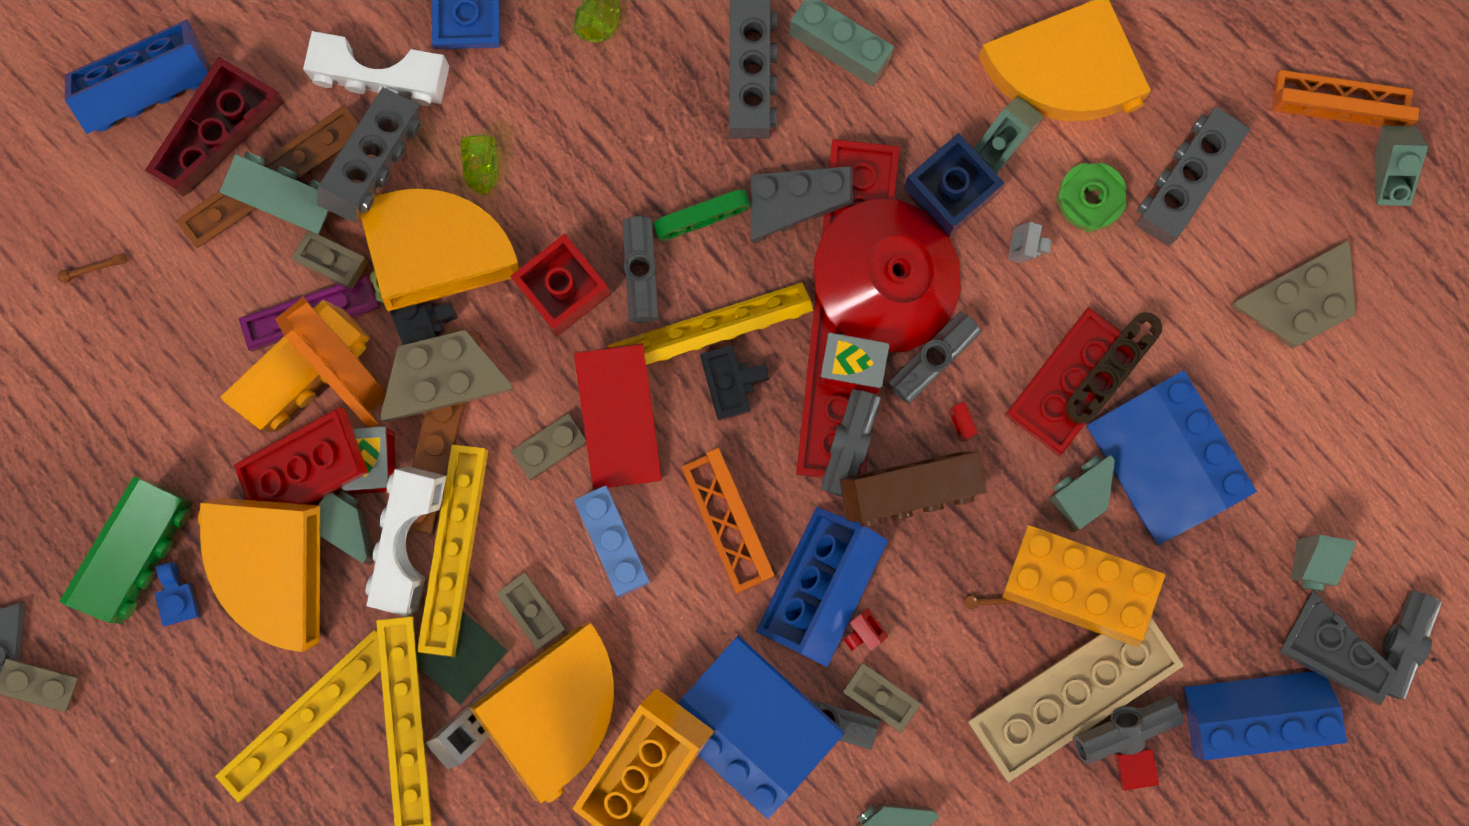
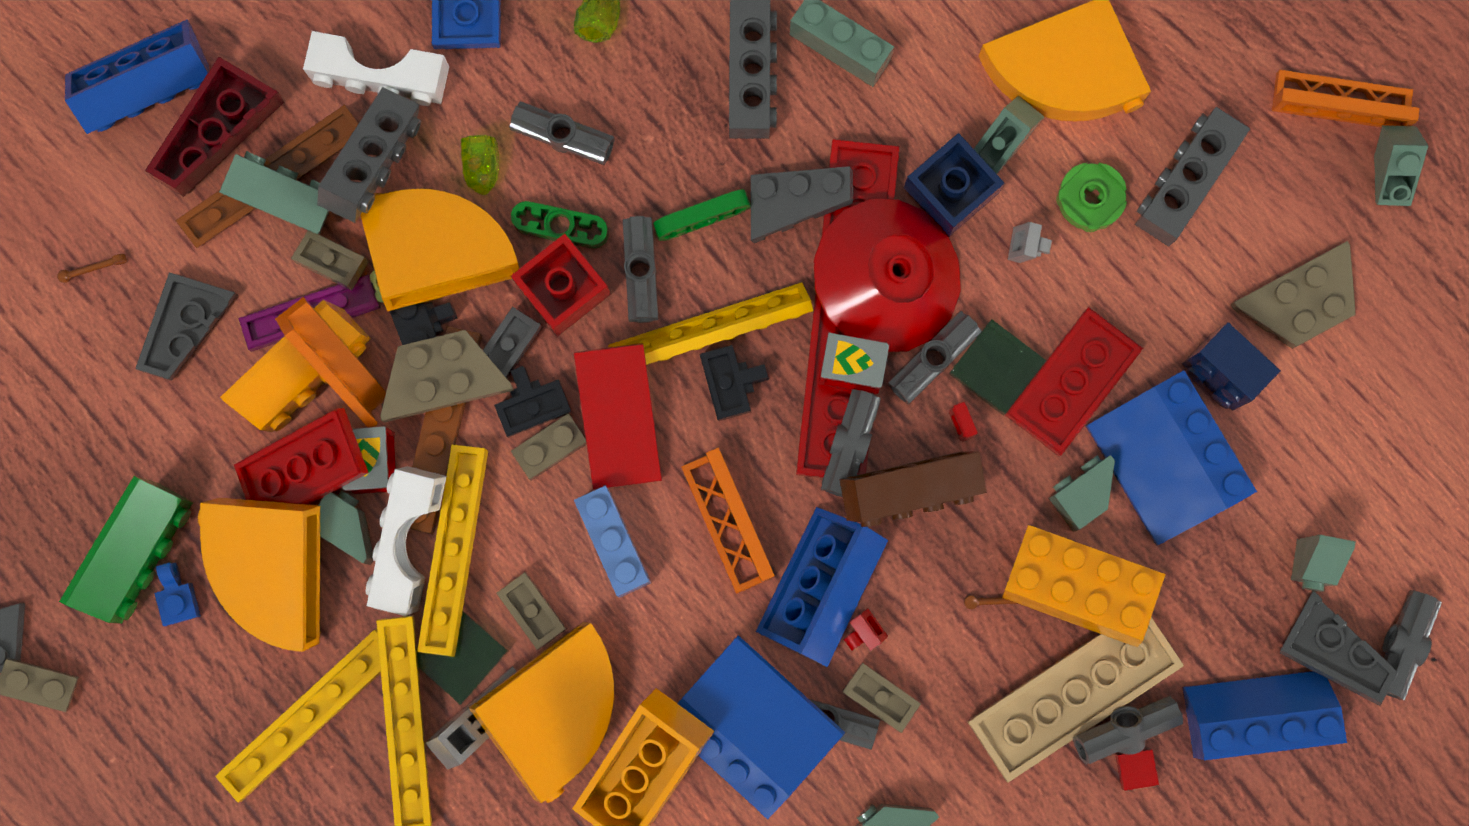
dark brown beam [1064,312,1162,425] -> none
none -> dark grey wing [135,272,238,381]
none -> dark grey plate [483,306,542,379]
none -> black hinge [494,366,572,438]
none -> dark grey piece [509,101,615,165]
none -> green beam [511,201,609,249]
none -> clear green tile [949,319,1046,415]
none -> dark blue brick [1182,322,1281,411]

